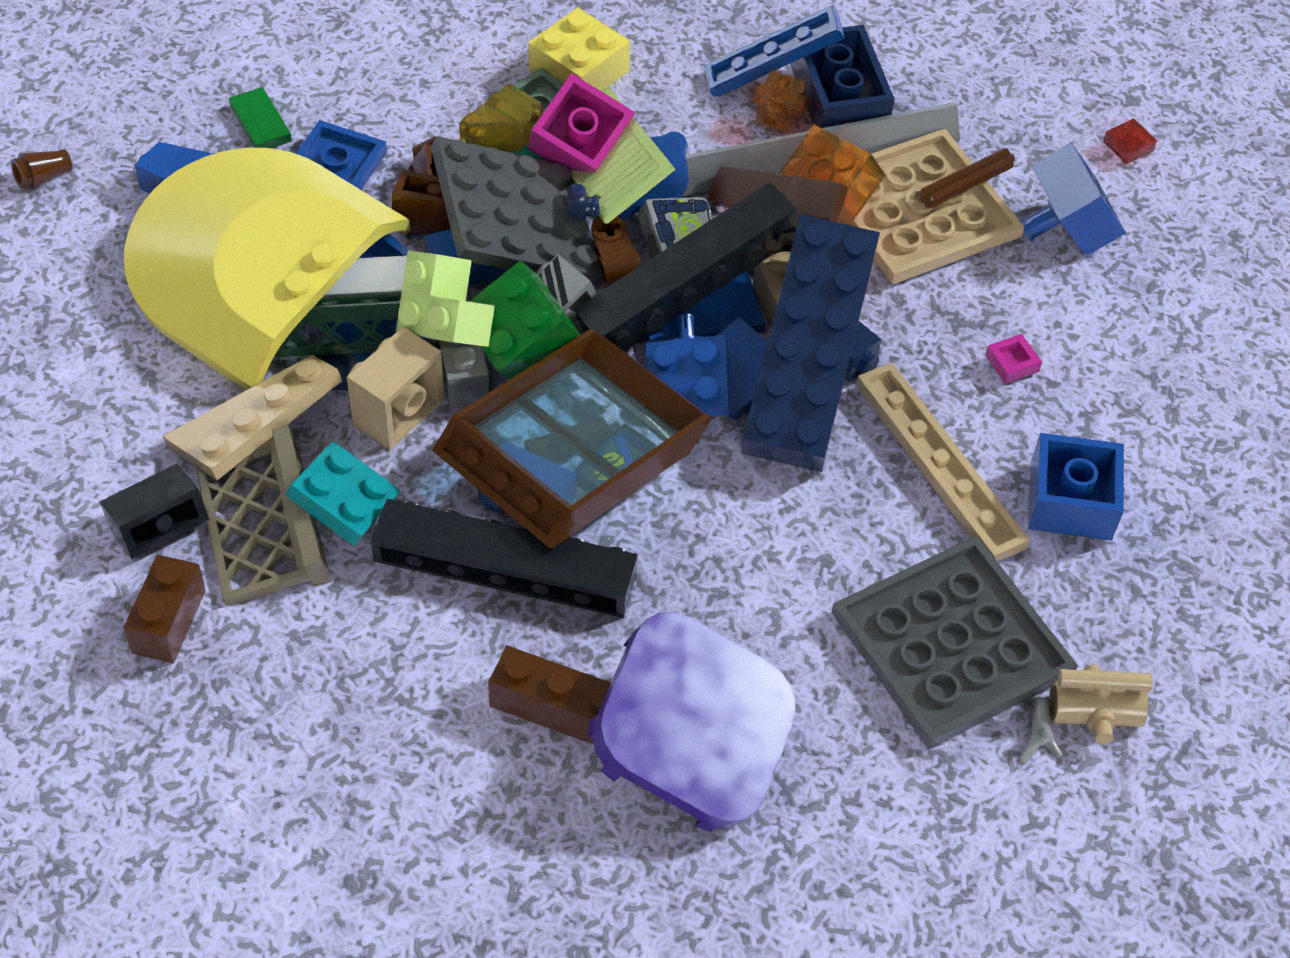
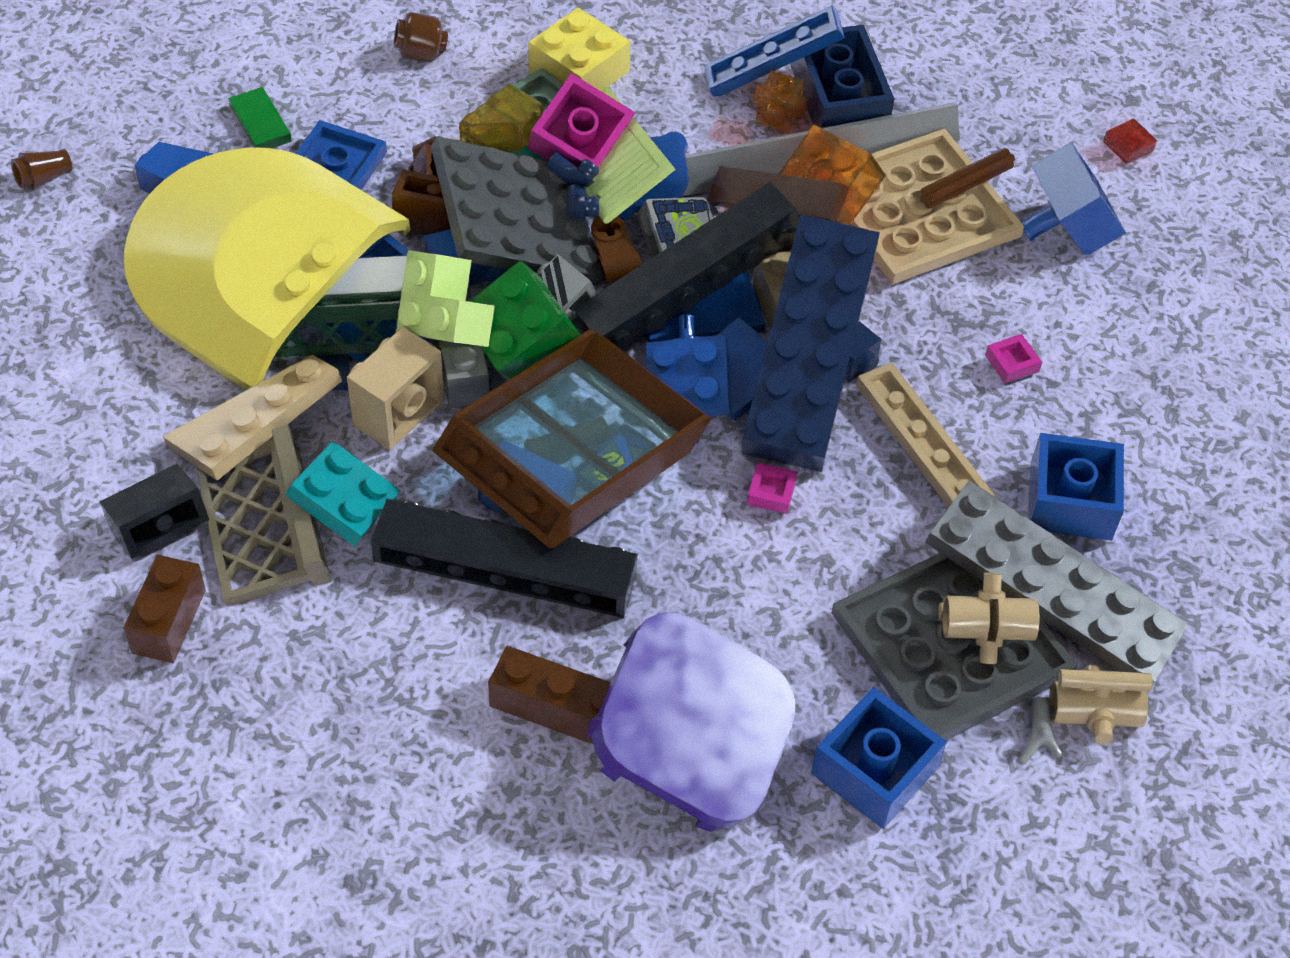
none -> reddish brown head [393,12,448,62]
none -> dark blue arm [545,152,600,187]
none -> dark pink plate [747,462,798,514]
none -> blue brick [811,687,947,829]
none -> flat silver plate [925,480,1189,684]
none -> tan pin [939,573,1040,664]

